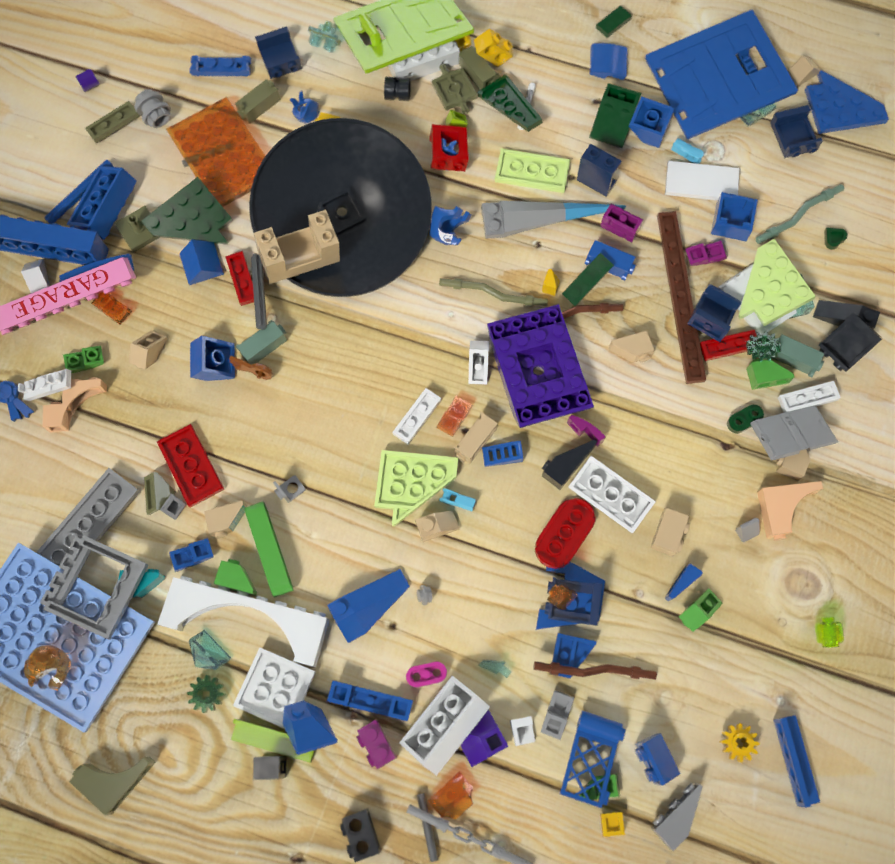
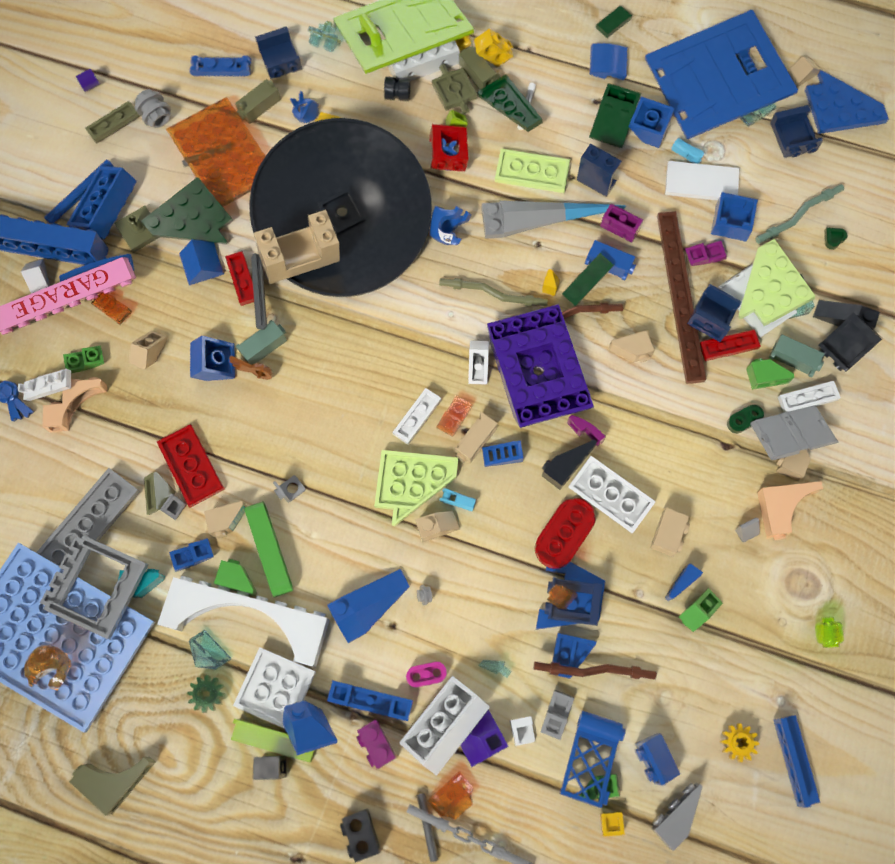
clear green gear [746,331,781,362] -> none

